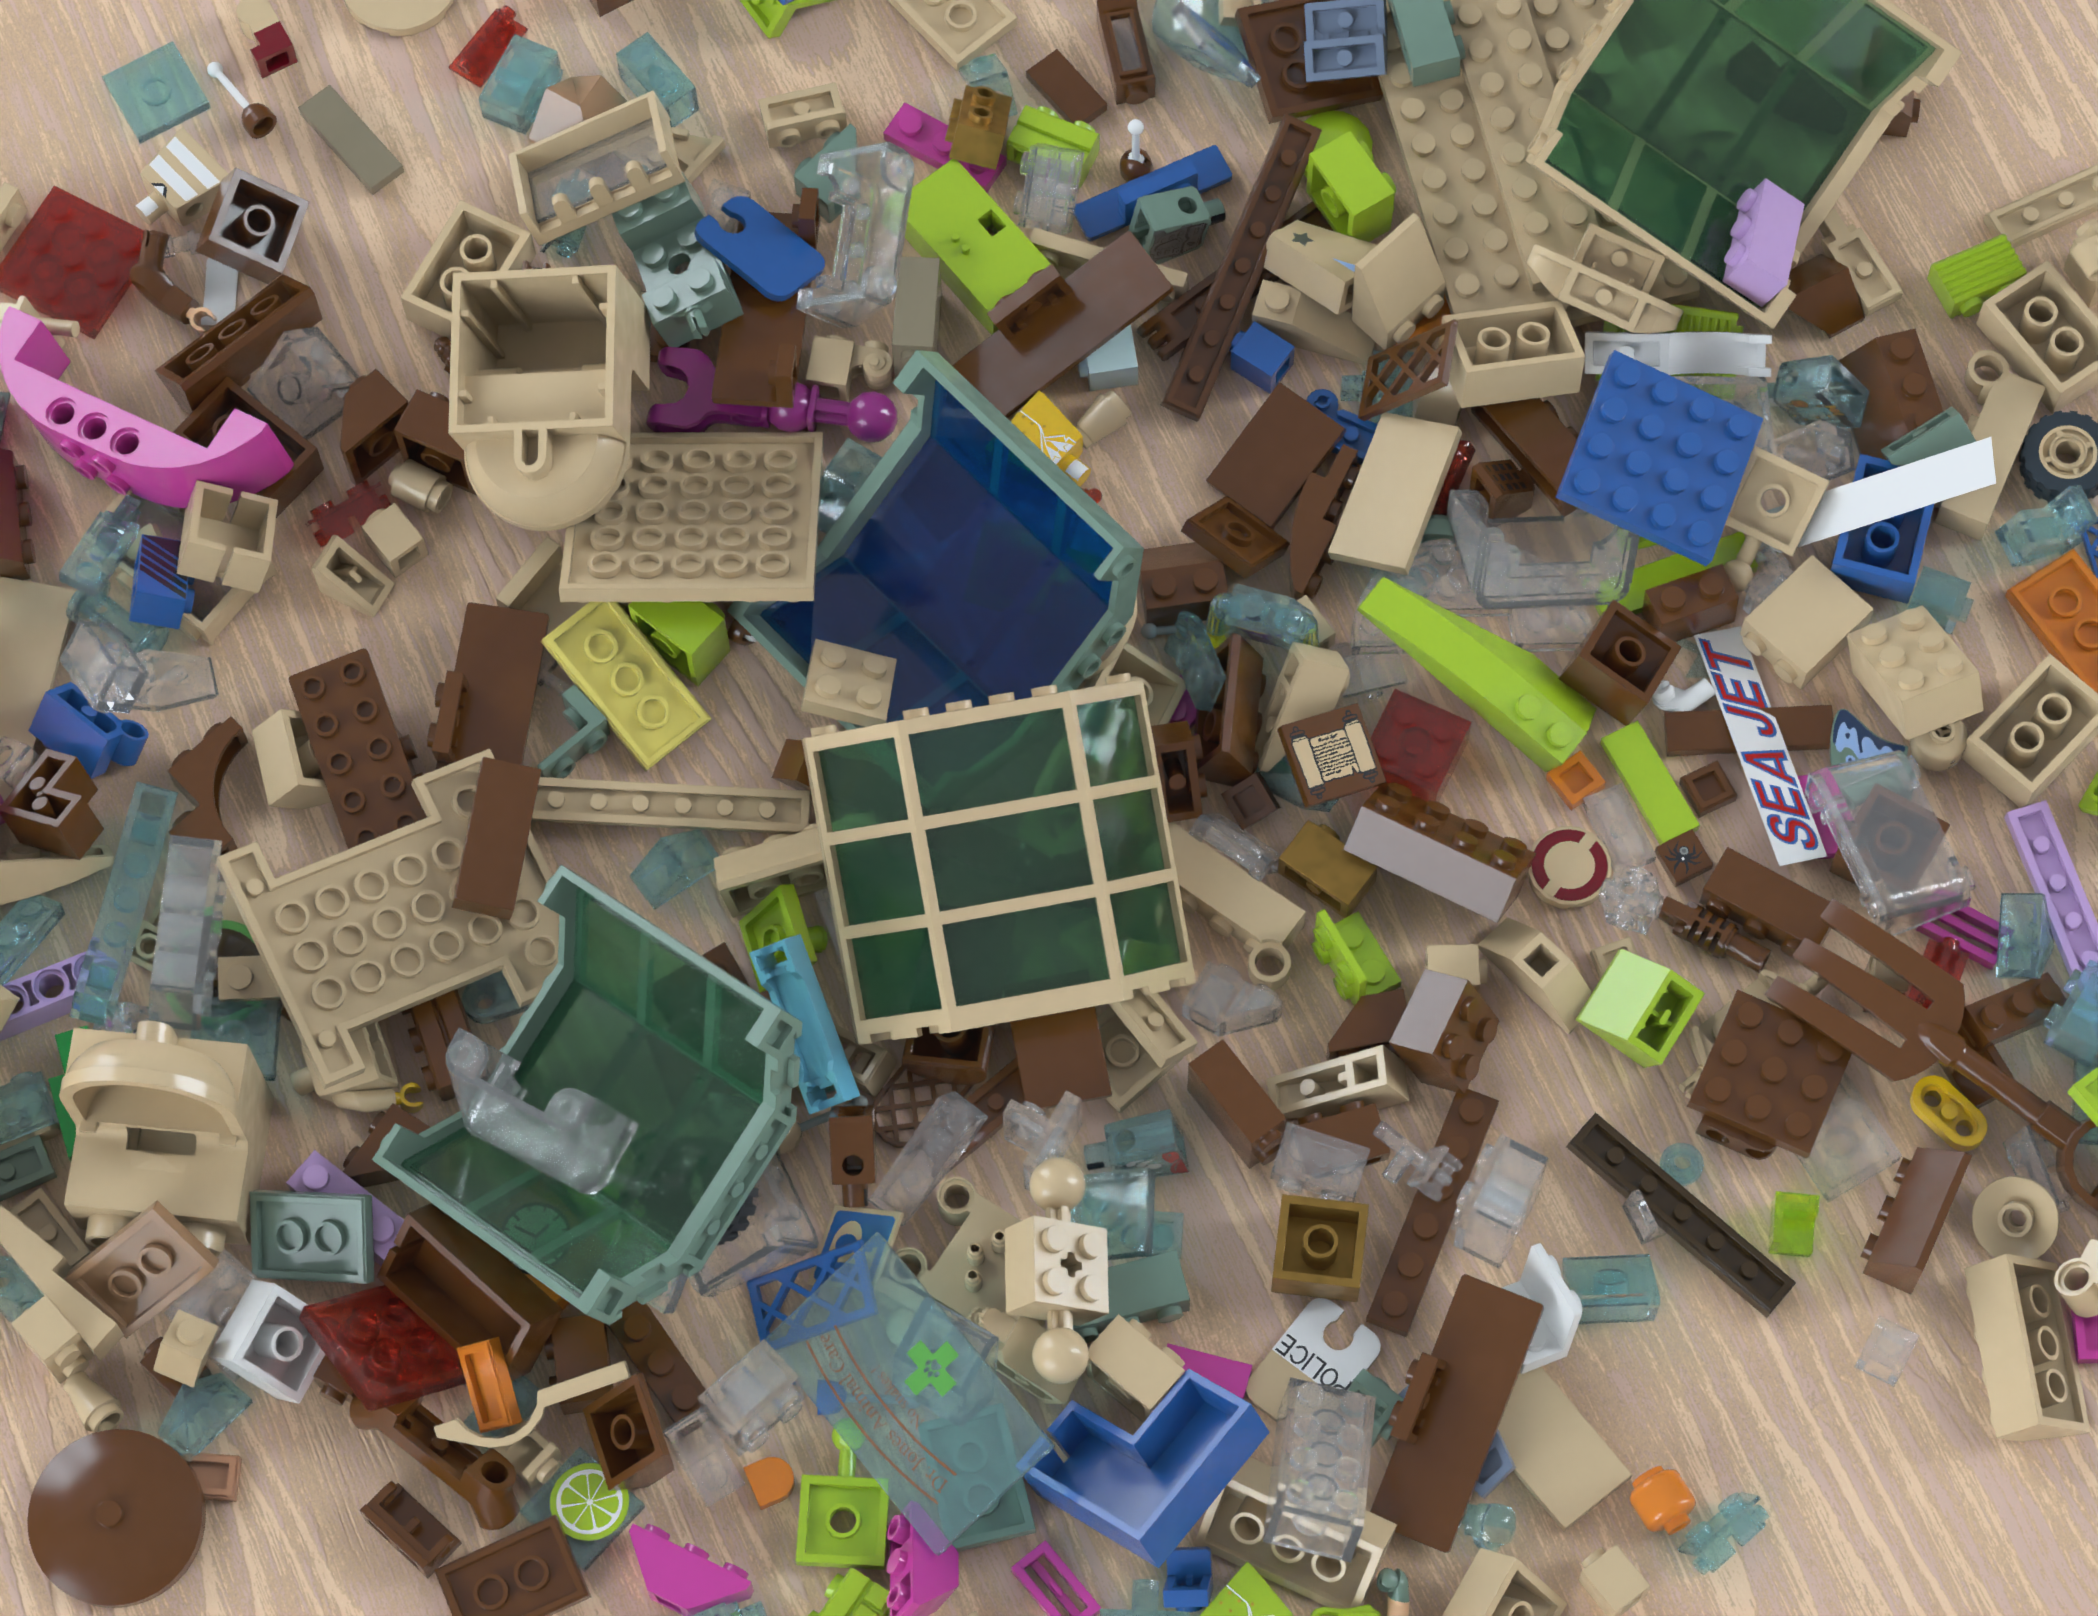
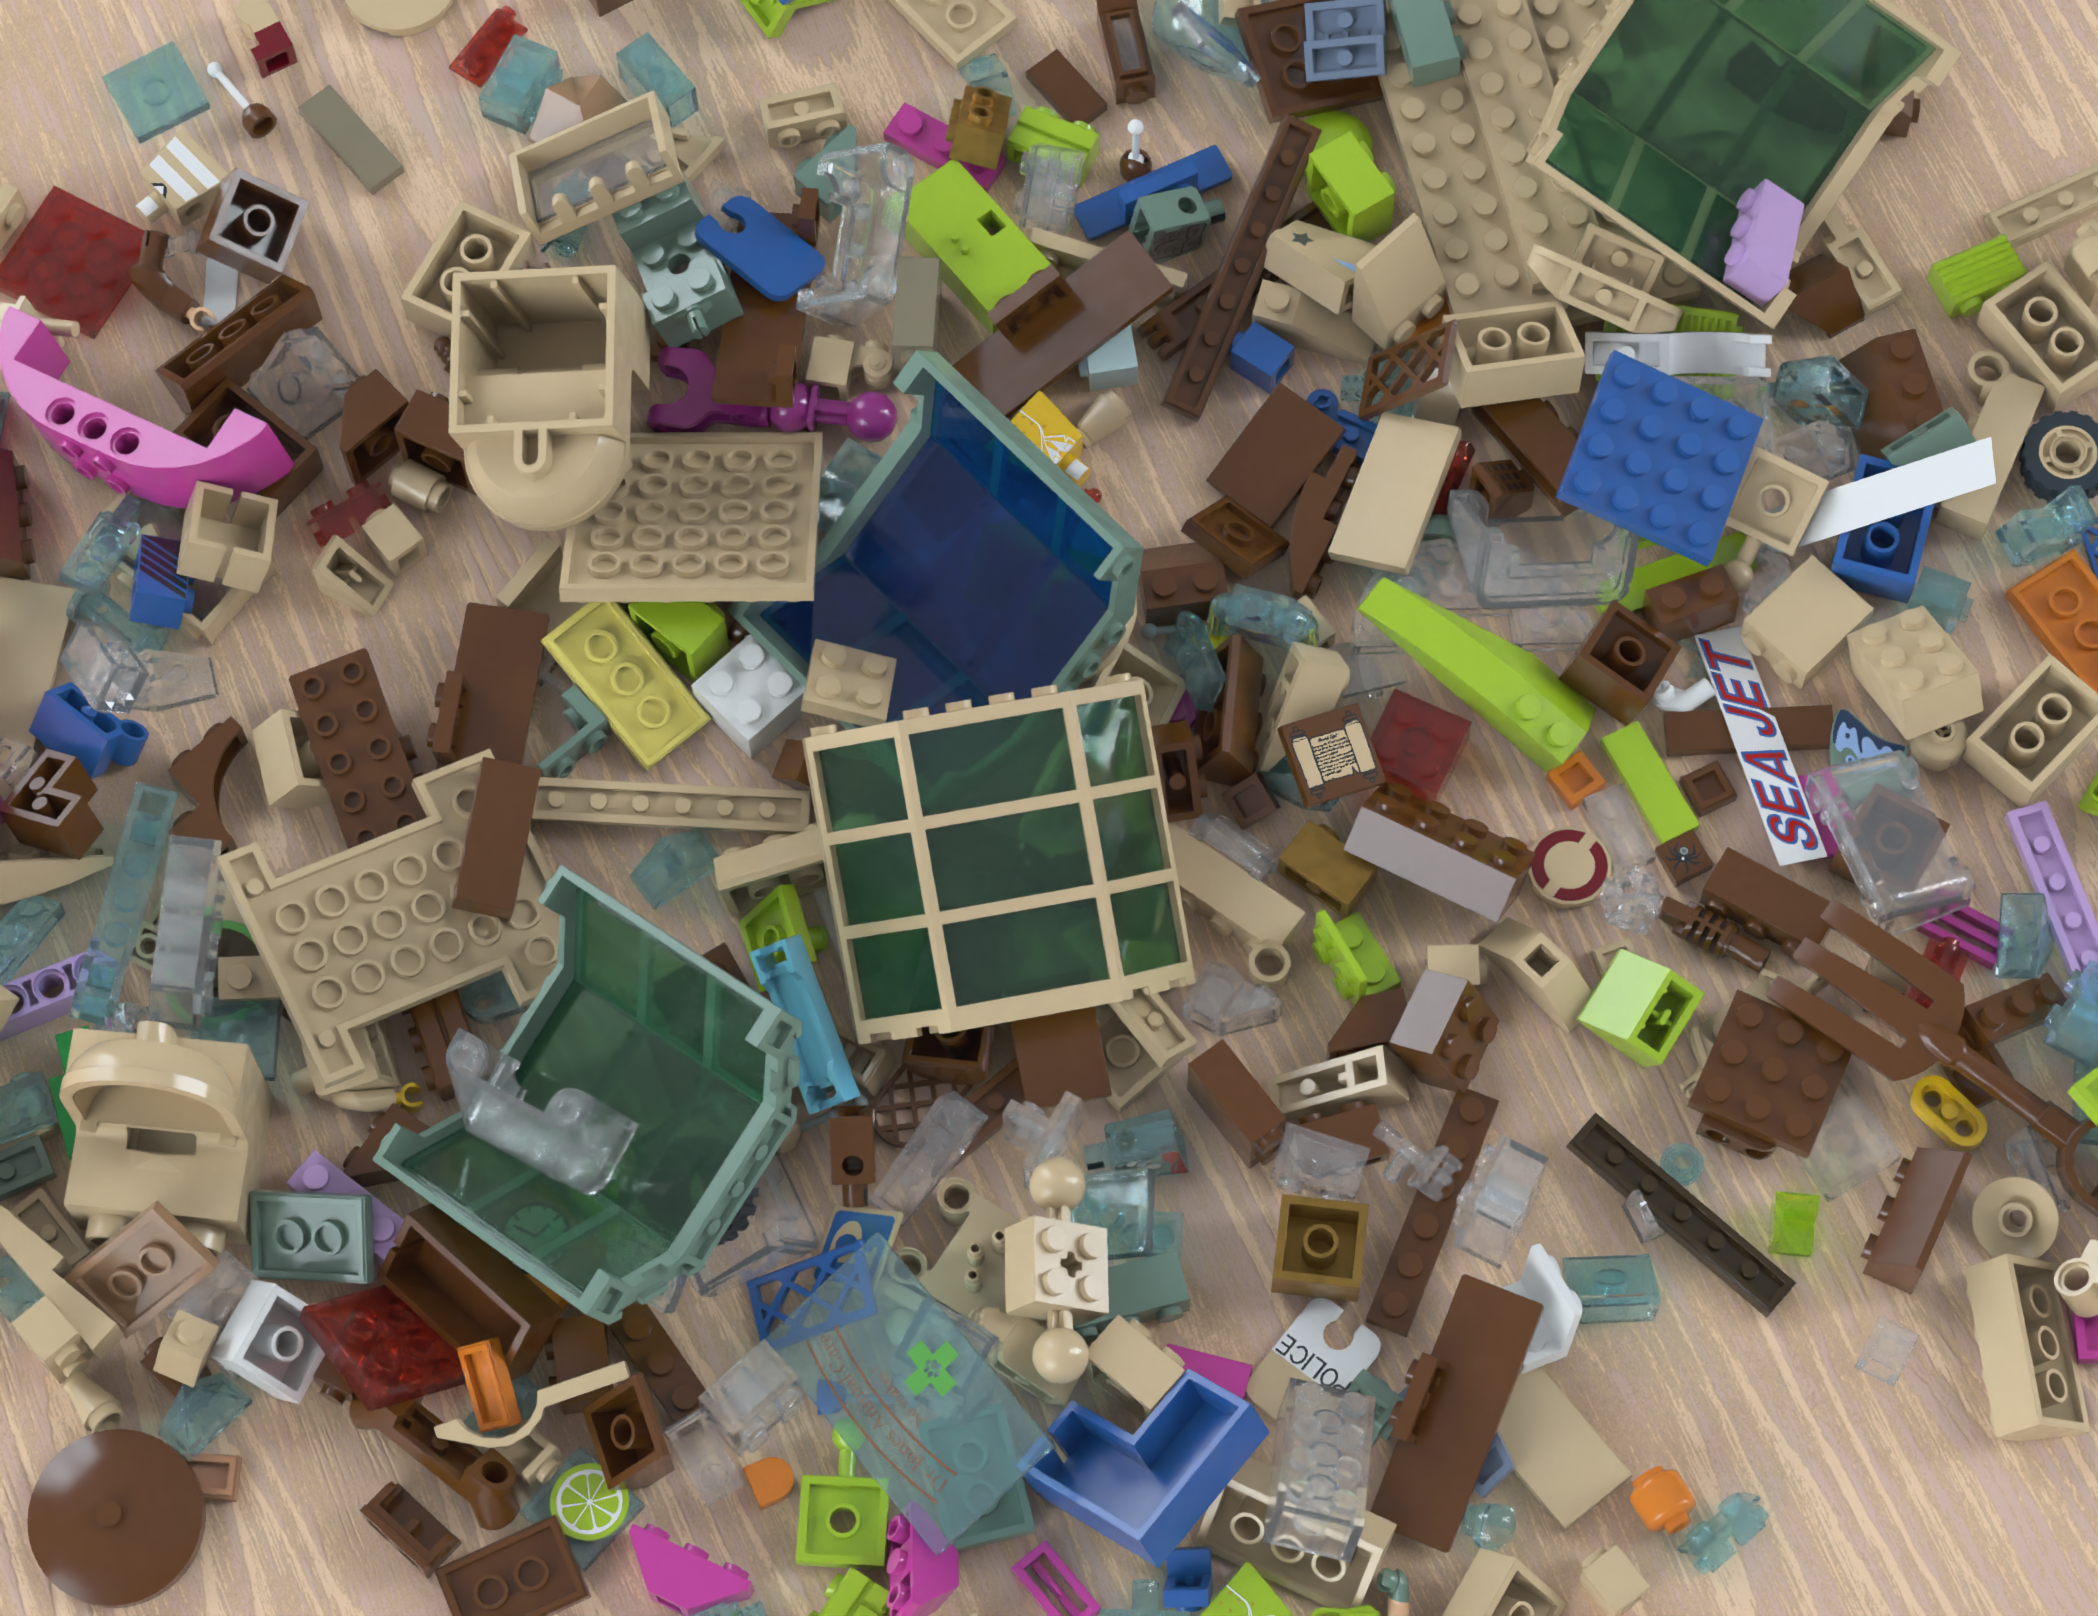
none -> white brick [691,634,805,760]

